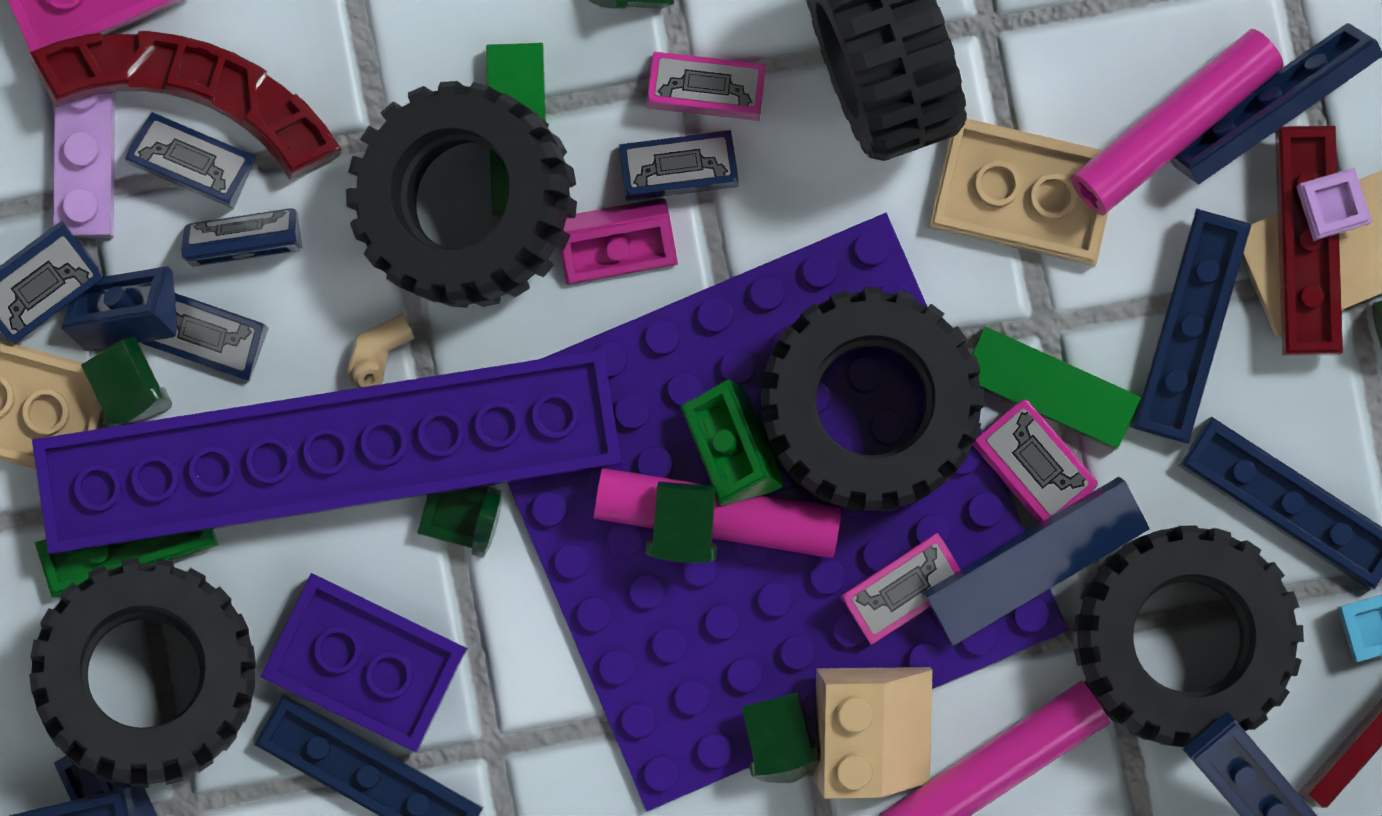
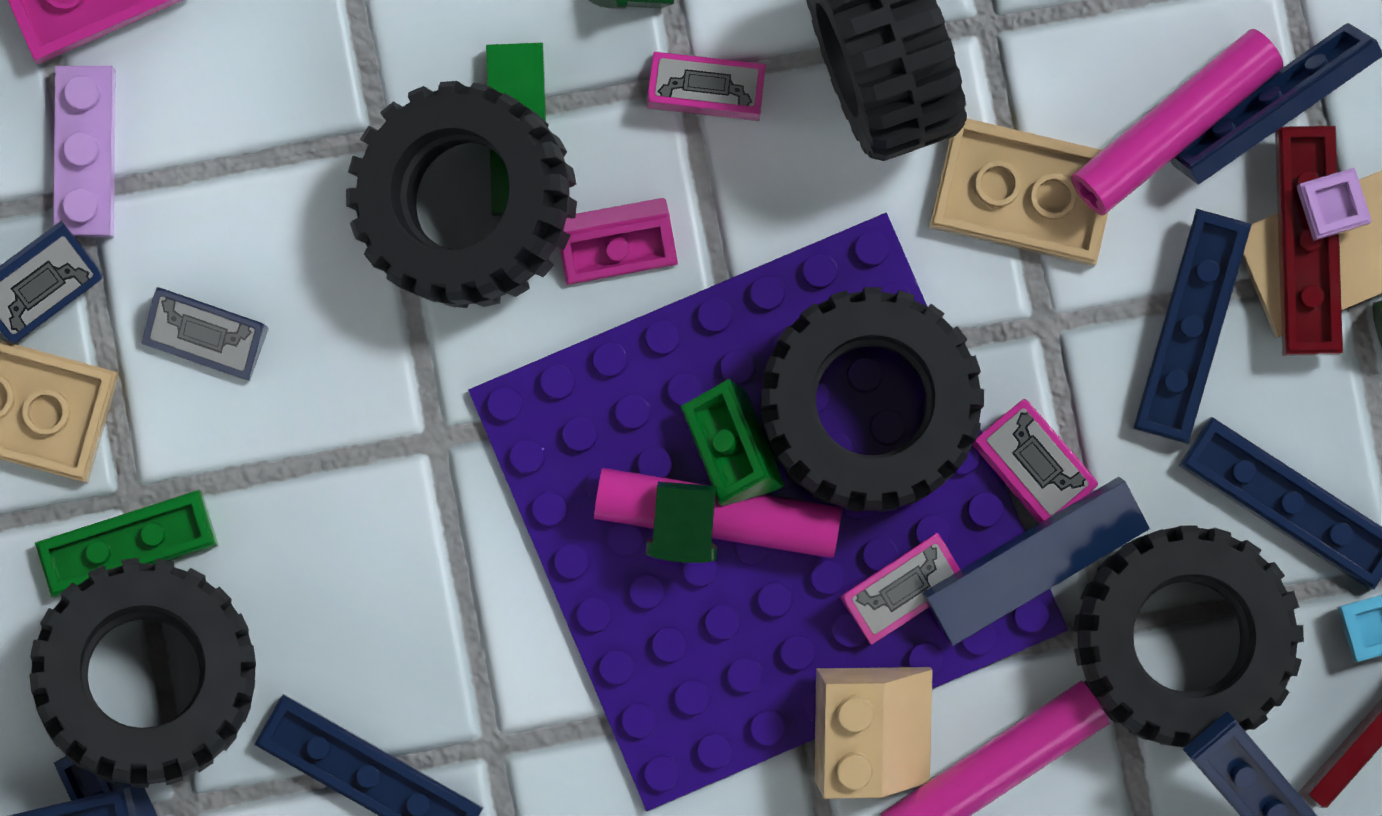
dark red tile [29,31,342,180] -> none
dark purple plate [32,349,622,555] -> none
dark blue slope [61,266,177,350] -> none
dark green tile [81,337,172,427] -> none
slope [125,112,257,209] -> none
dark blue slope [181,208,303,267] -> none
dark purple plate [260,573,468,752] -> none
tan arm [348,313,415,388] -> none
dark green tile [417,488,502,558] -> none
slope [619,130,739,201] -> none
dark green tile [742,692,820,783] -> none
green tile [971,326,1141,450] -> none

